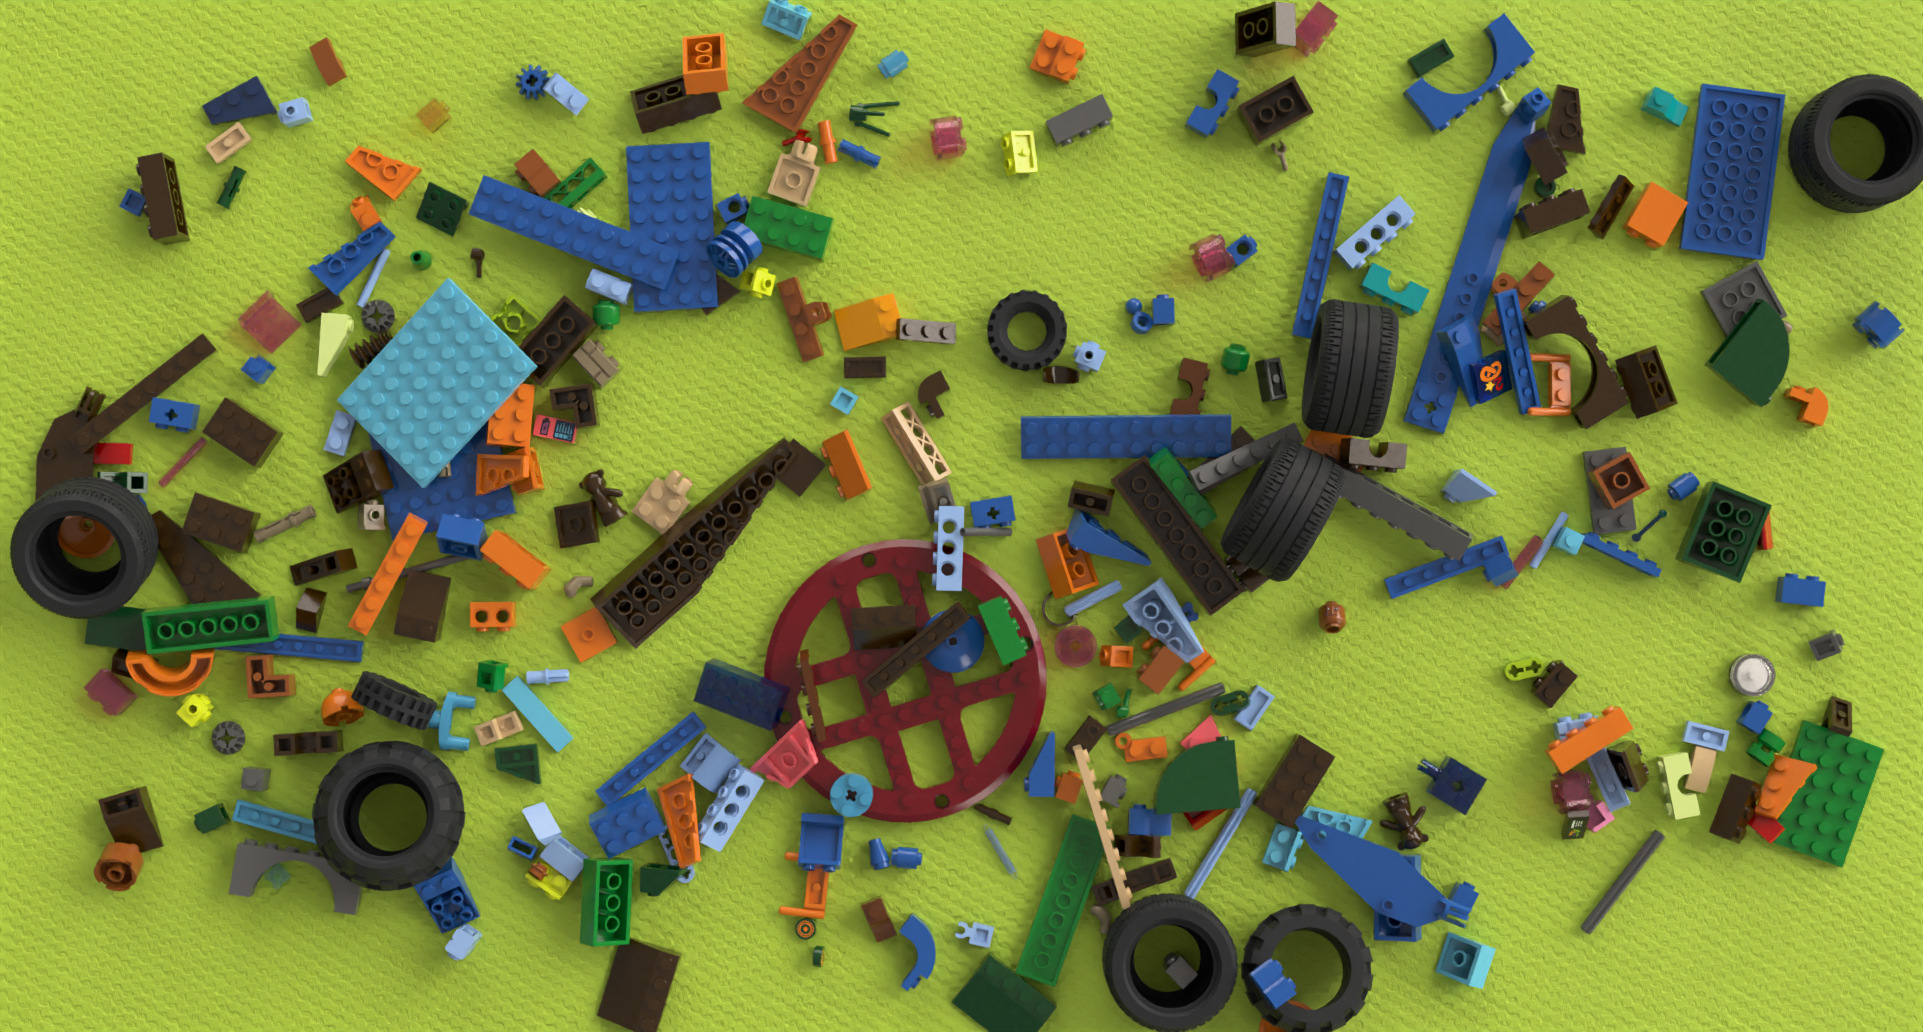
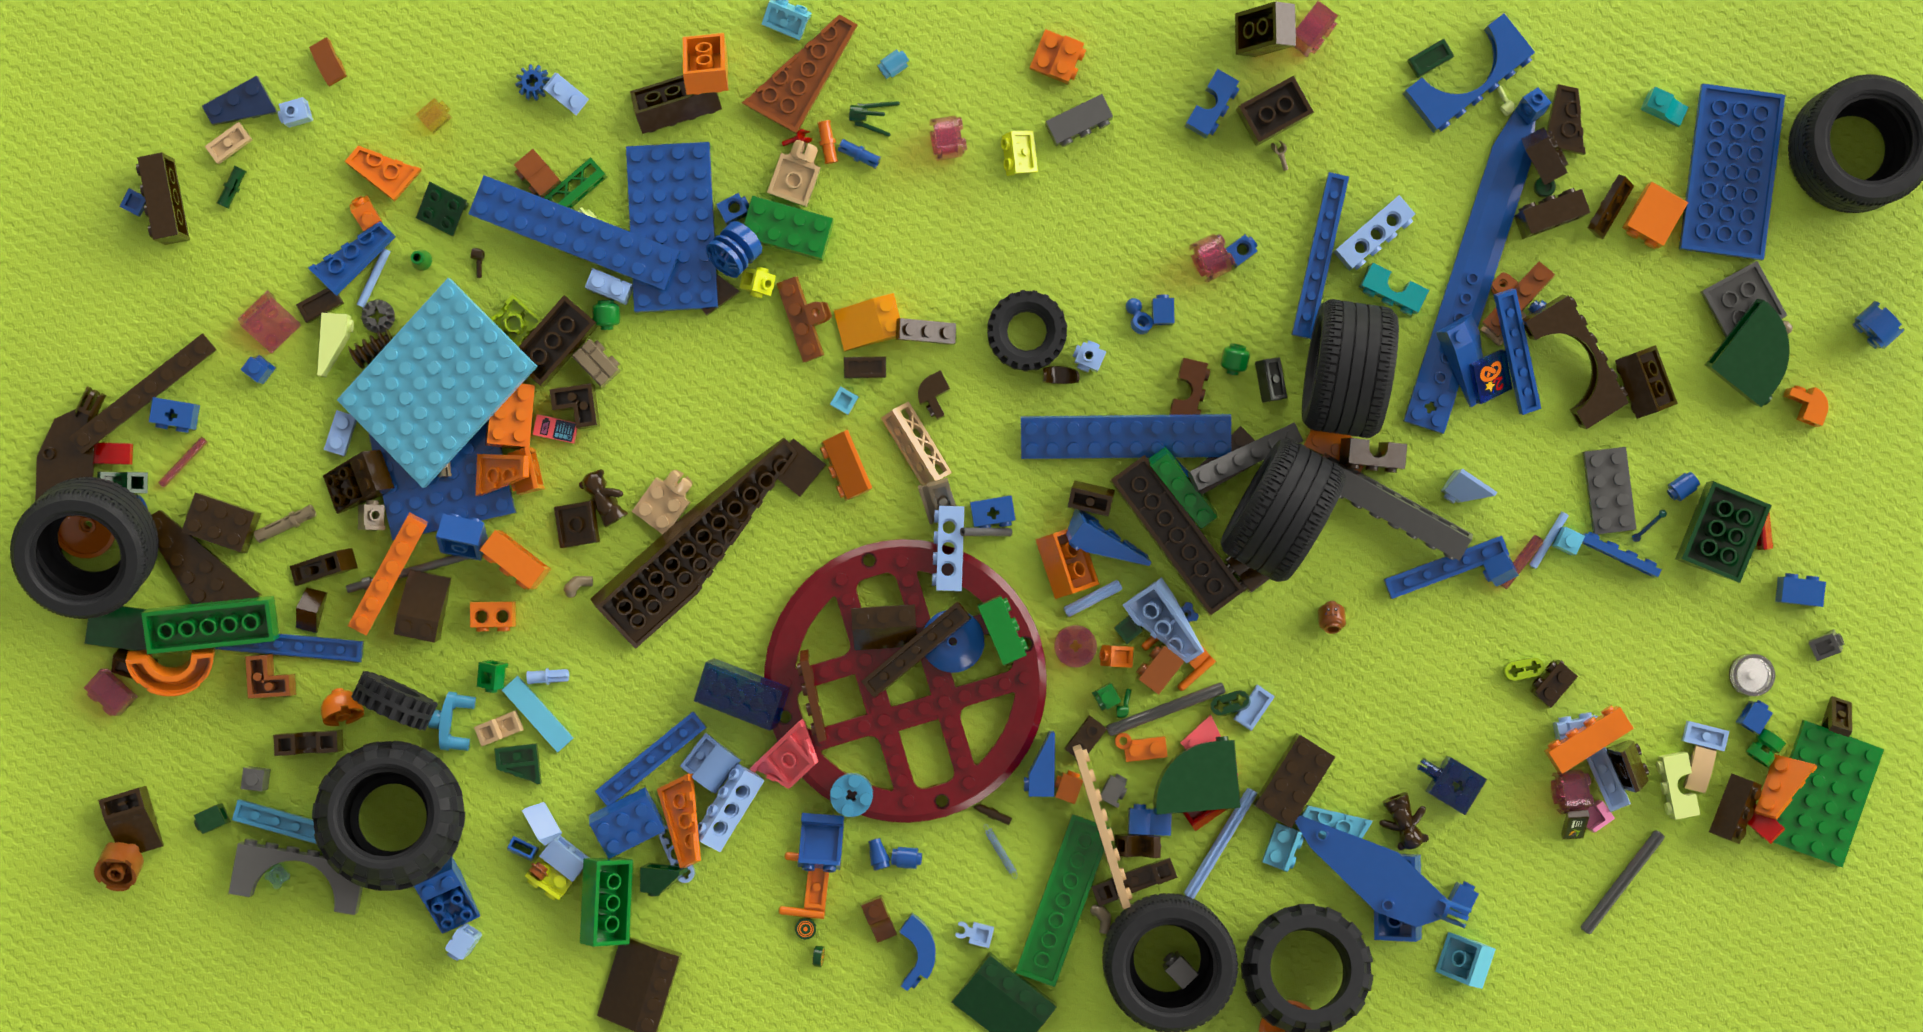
neon yellow brick [176,693,214,727] -> none
dark brown brick [202,397,284,468] -> none
dark grey gear [211,721,245,755] -> none
orange plate [560,607,618,663] -> none
dark brown helmet [1042,591,1077,627] -> none
blue brick [1248,958,1297,1009] -> none
orange plate [1527,353,1571,416] -> none
dark orange brick [1587,452,1650,510] -> none

